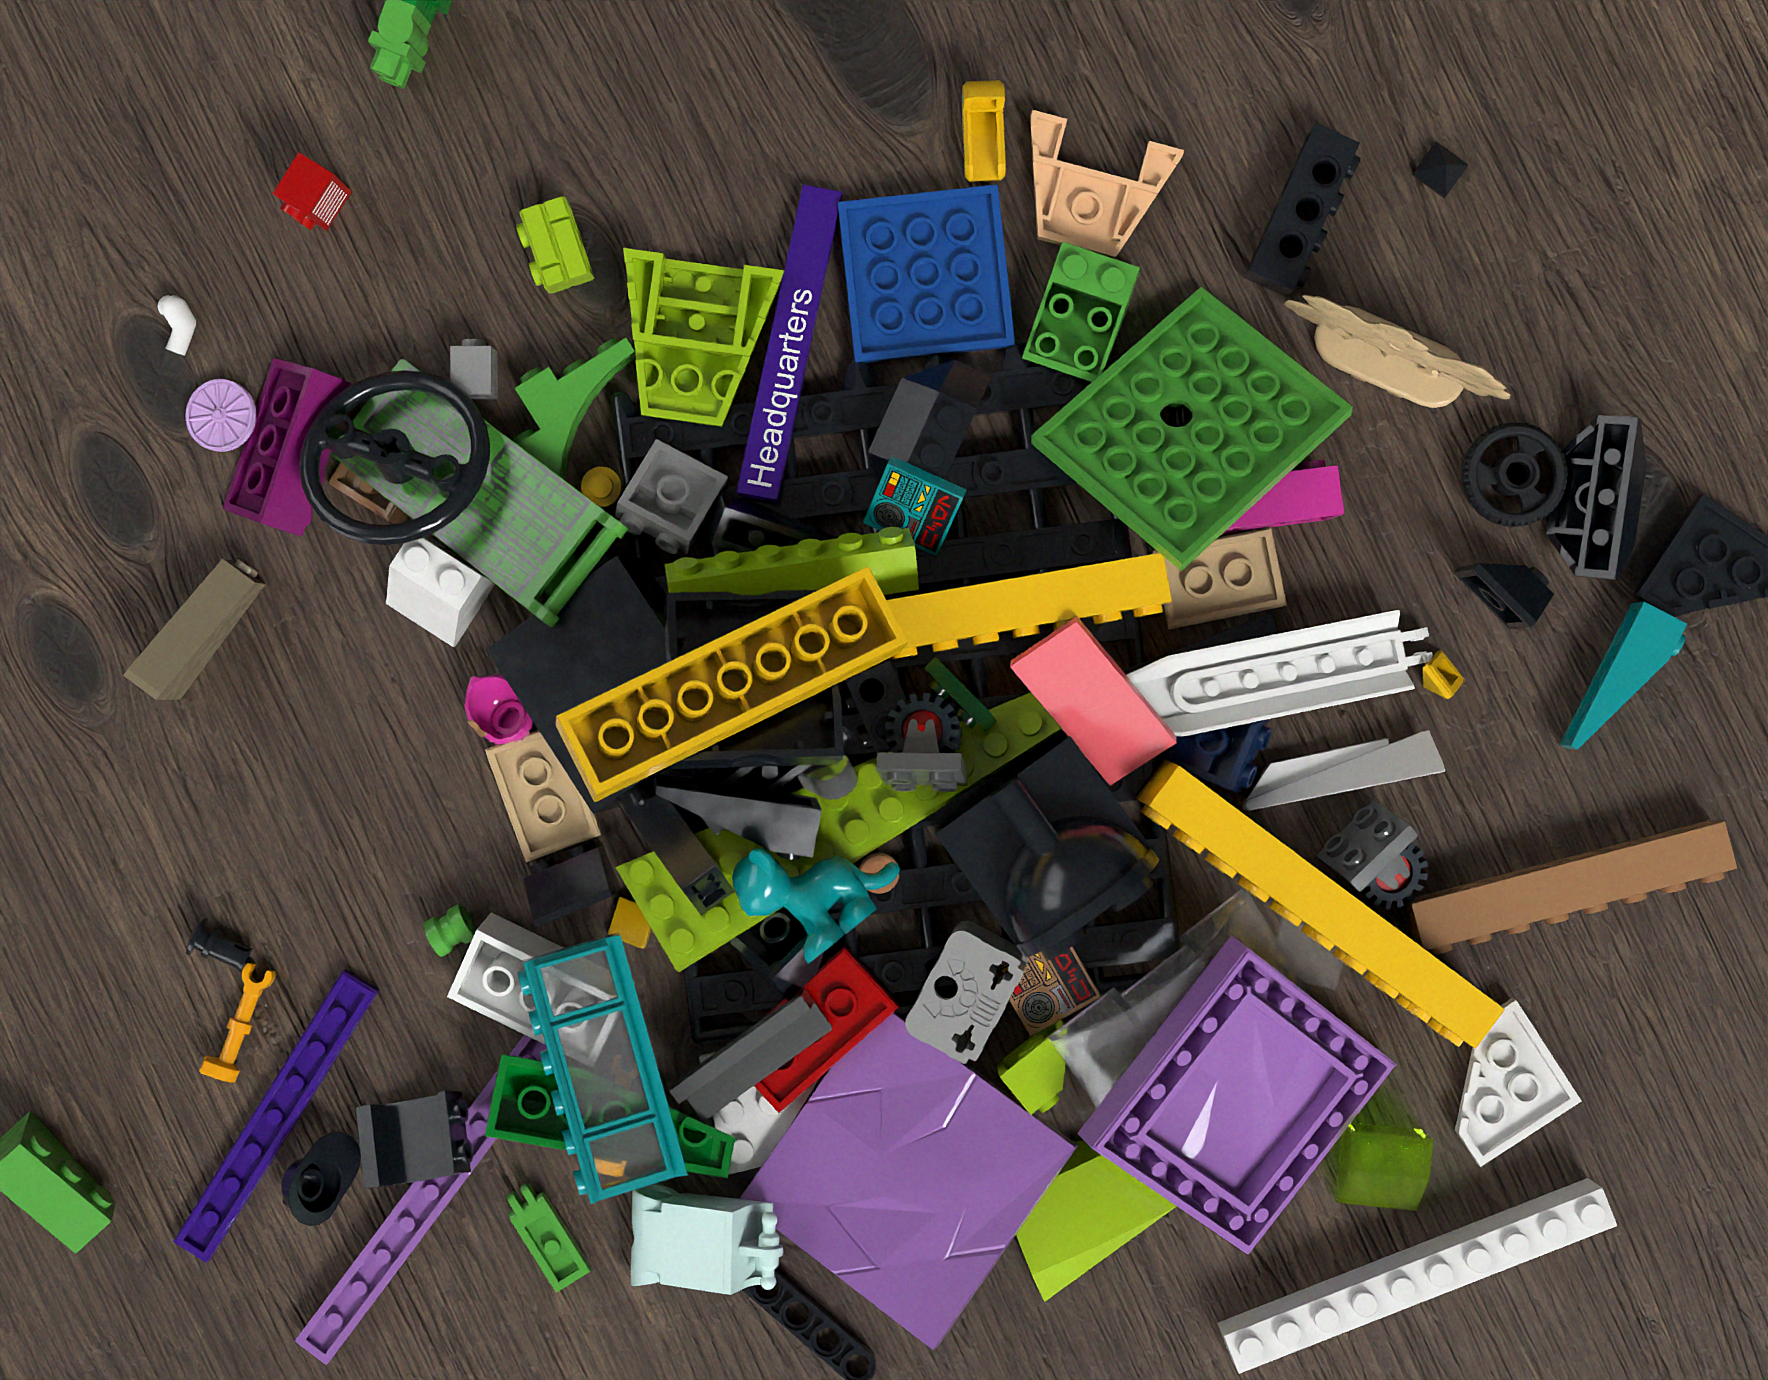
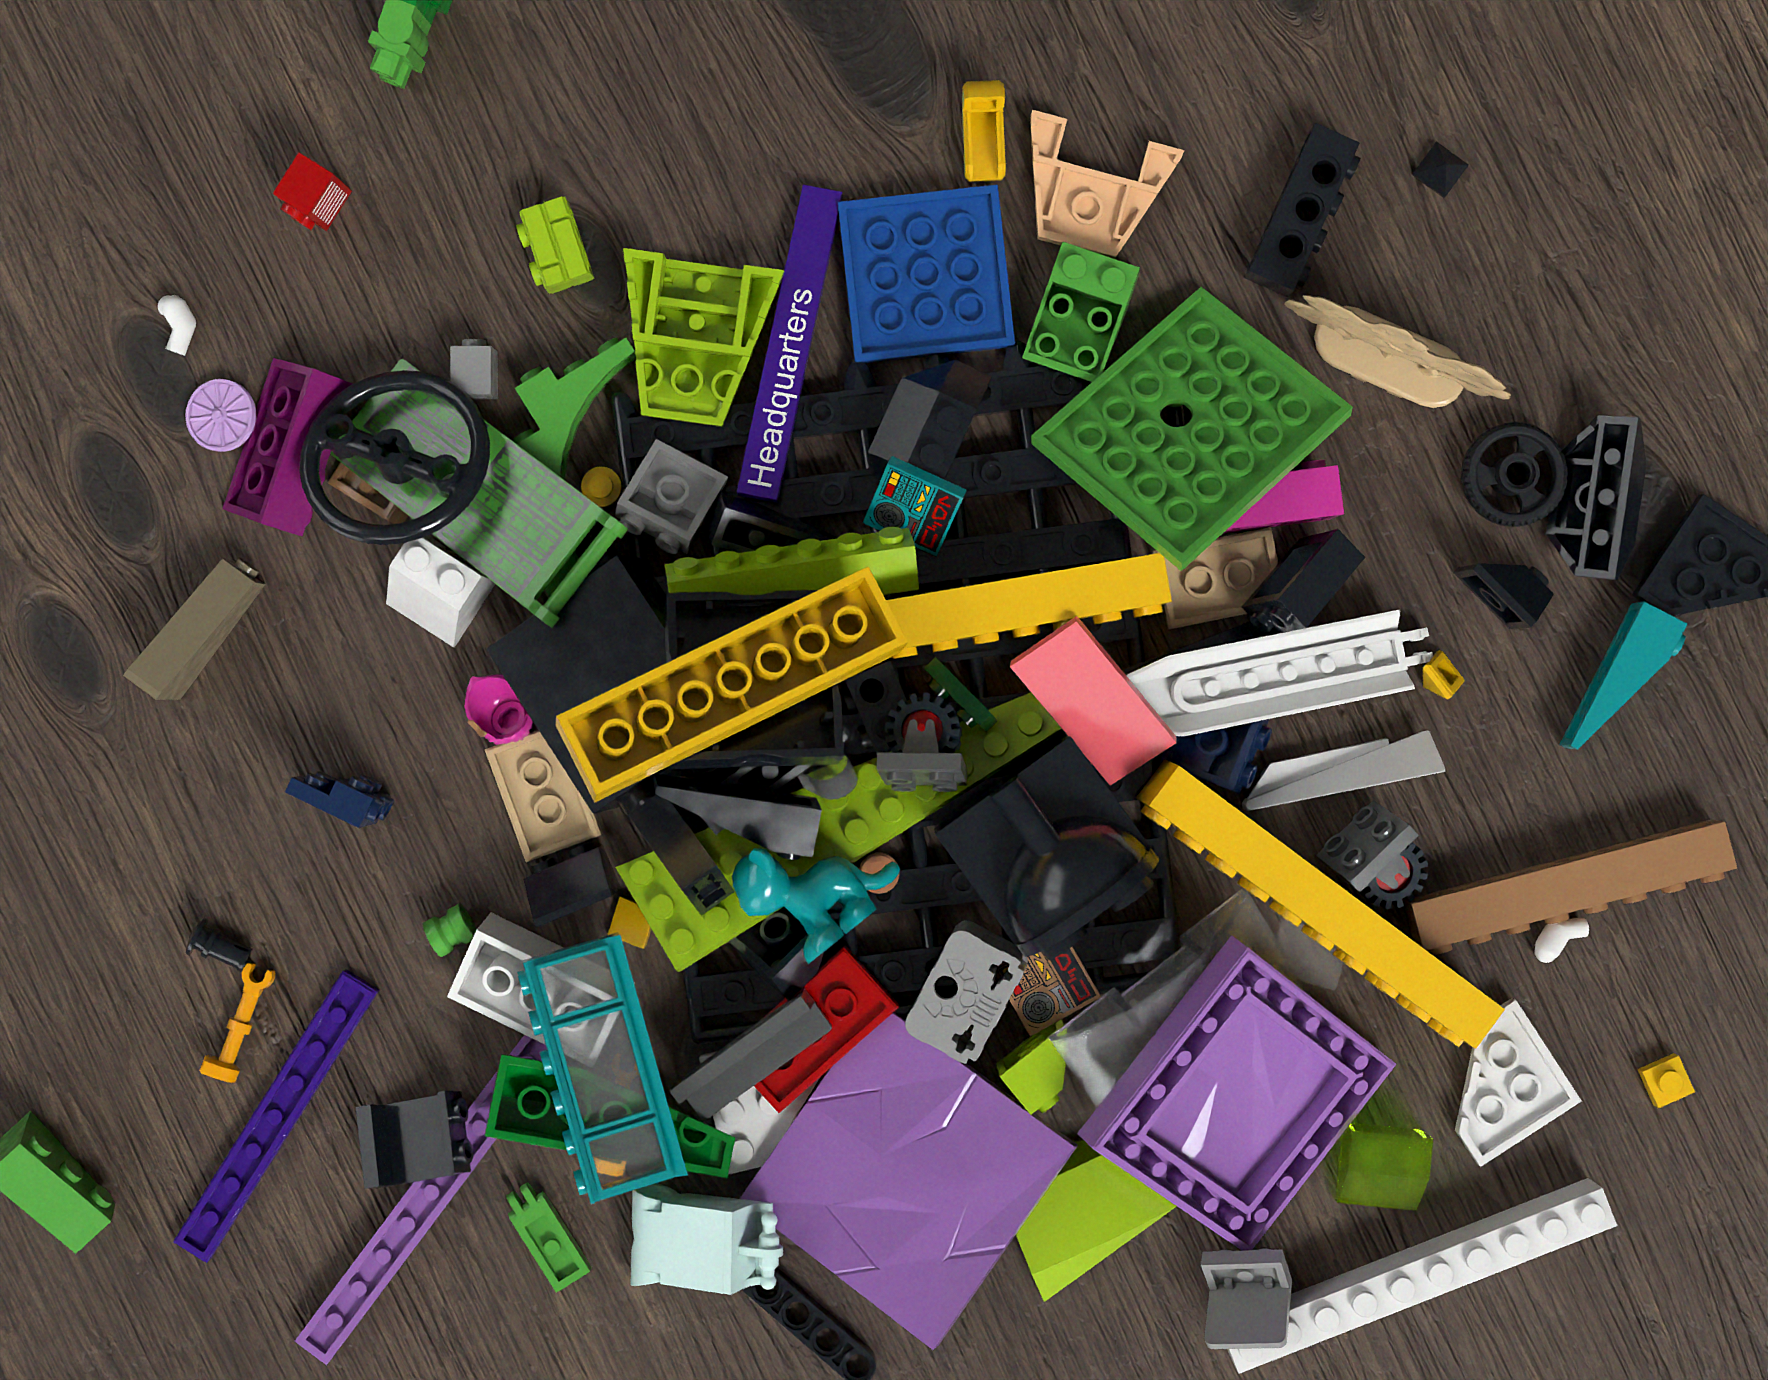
black piece [281,1132,361,1226] -> none
none -> dark blue plate [285,771,394,828]
none -> light grey bracket [1201,1248,1292,1349]
none -> black window [1242,529,1366,635]
none -> white arm [1534,917,1589,963]
none -> yellow plate [1637,1053,1695,1108]

